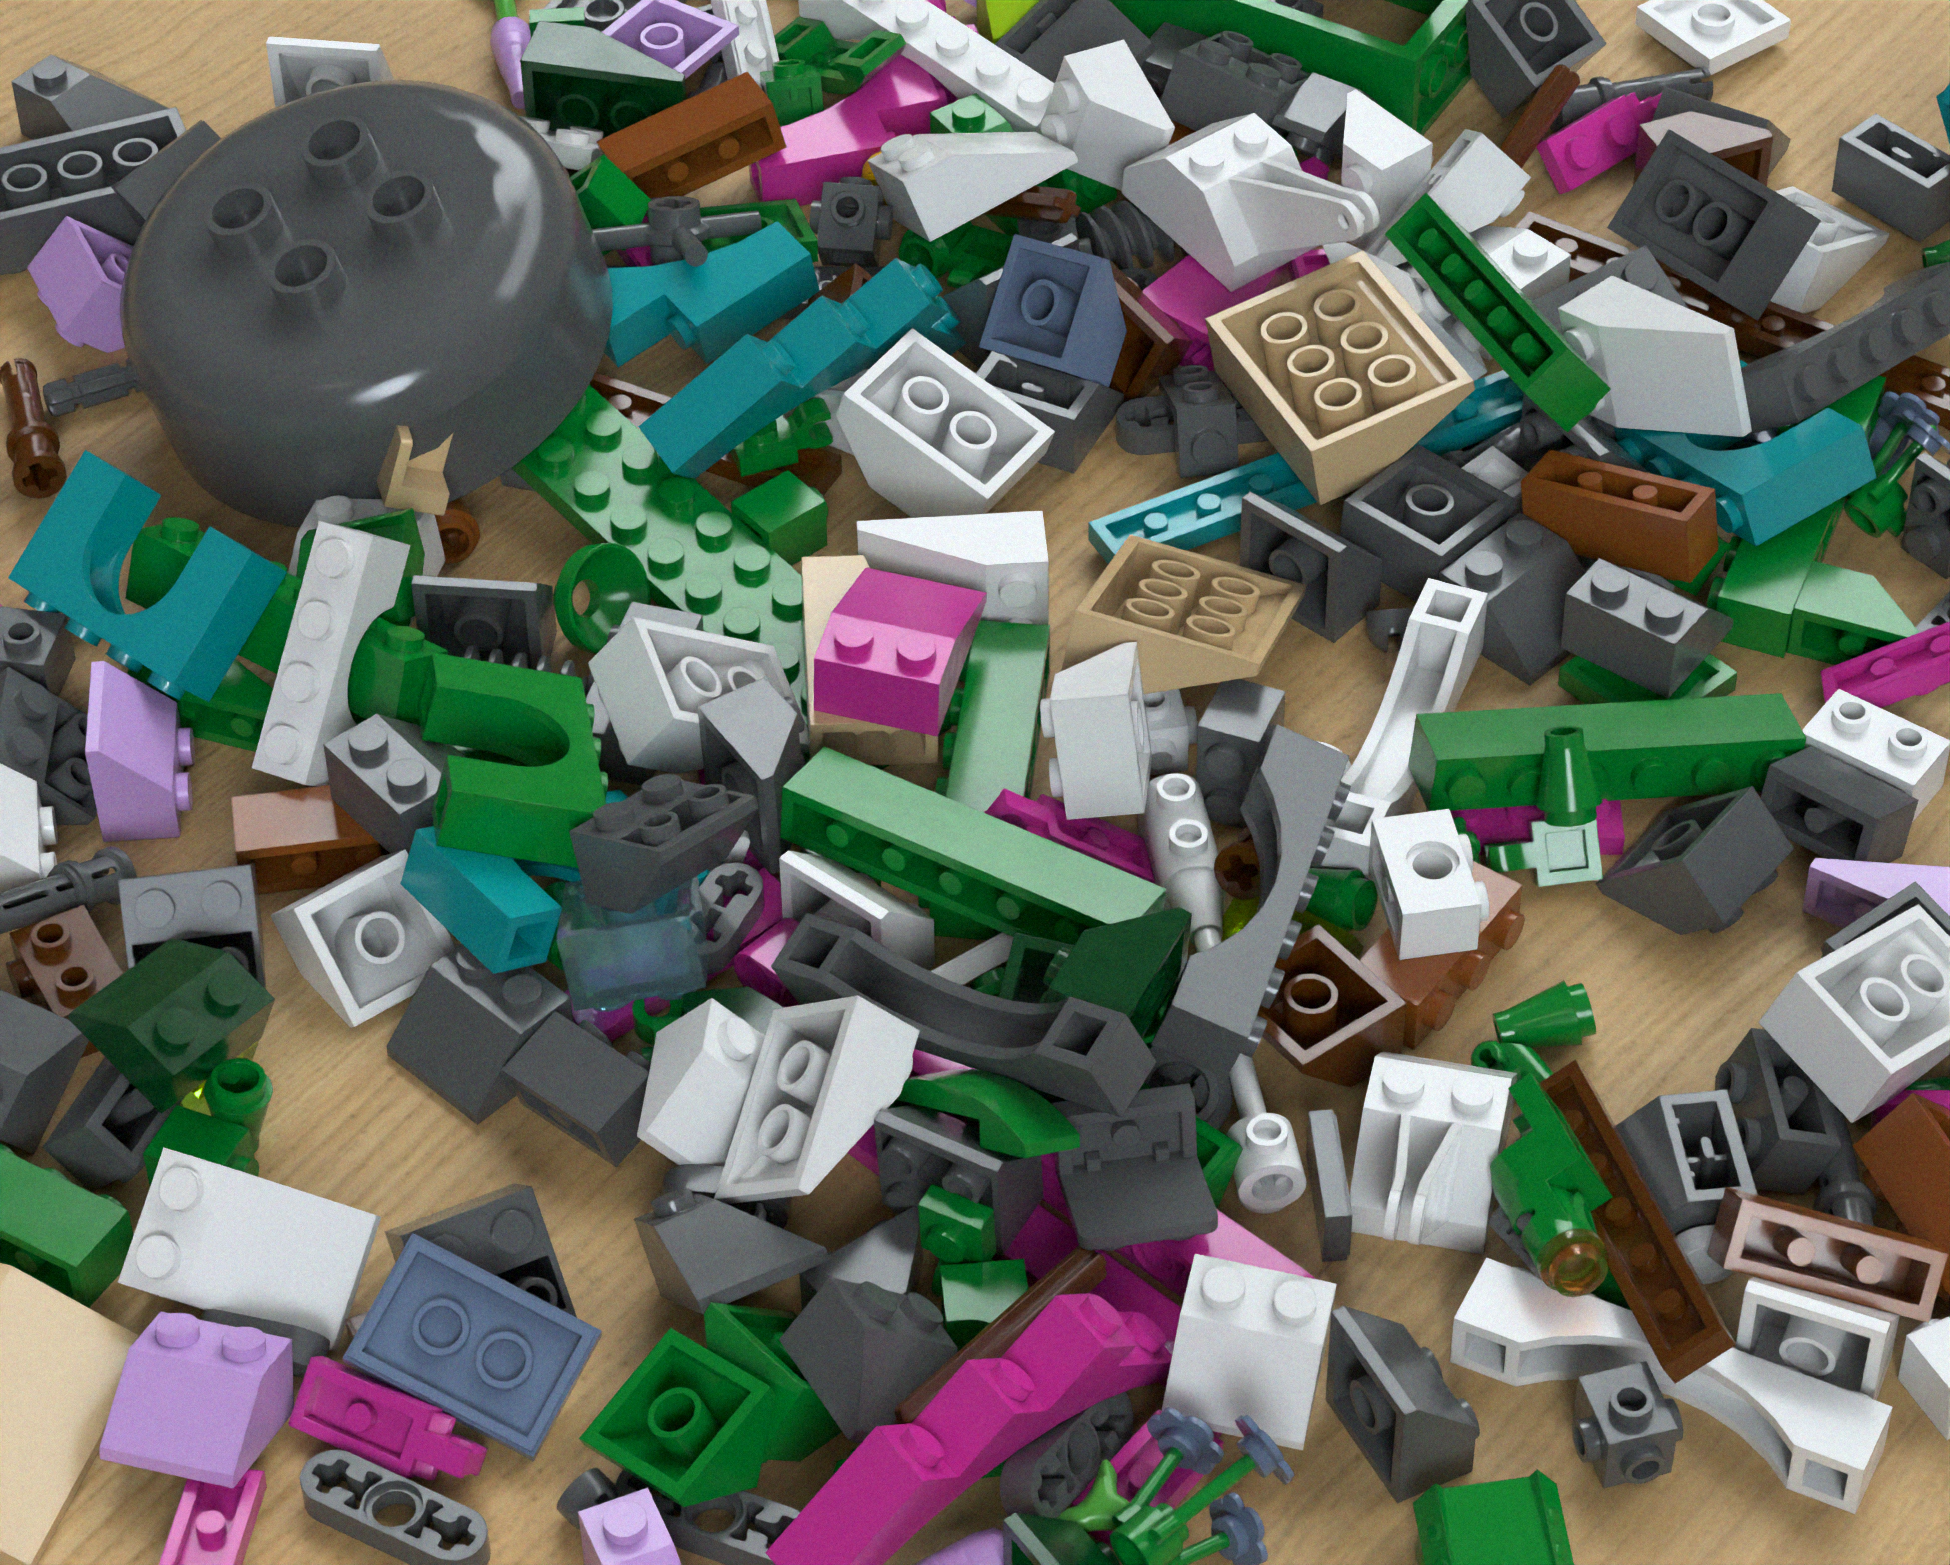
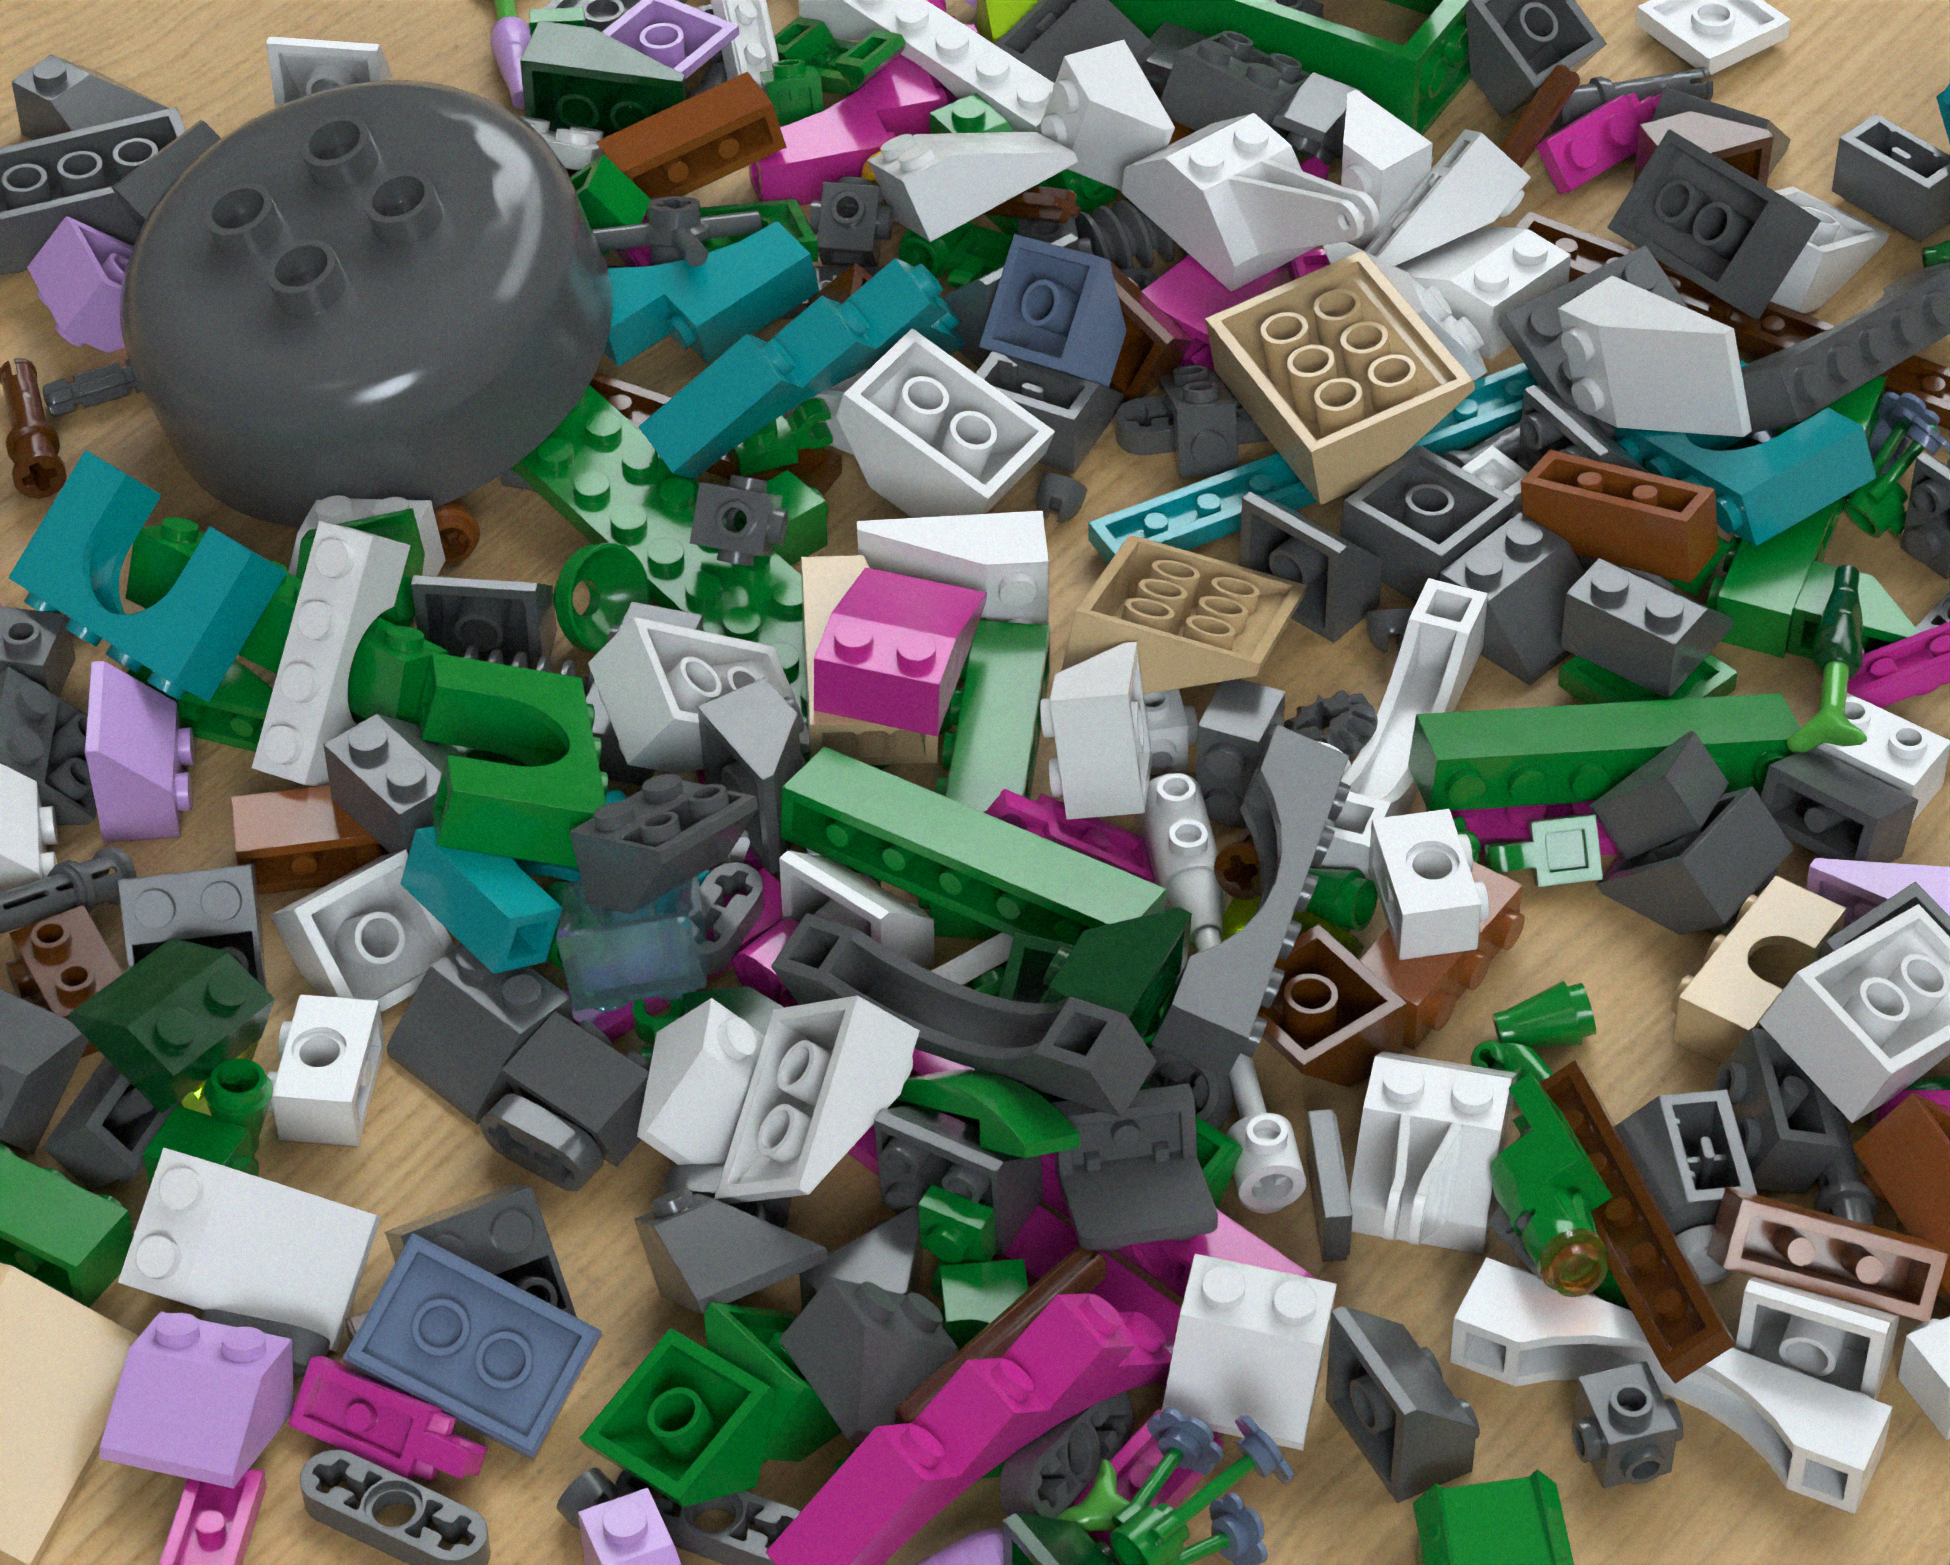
tan panel [376,425,453,516] -> none
green brick [1385,193,1611,433] -> none
green cone [1537,726,1602,827] -> none
none -> white brick [267,995,385,1147]
none -> dark grey beam [480,1094,604,1191]
none -> dark grey brick [689,475,788,566]
none -> dark grey hinge [1035,473,1088,523]
none -> dark grey gear [1284,690,1378,758]
none -> dark grey slope [1588,730,1729,859]
none -> tan arch [1671,876,1846,1065]
none -> piece [1787,565,1867,753]

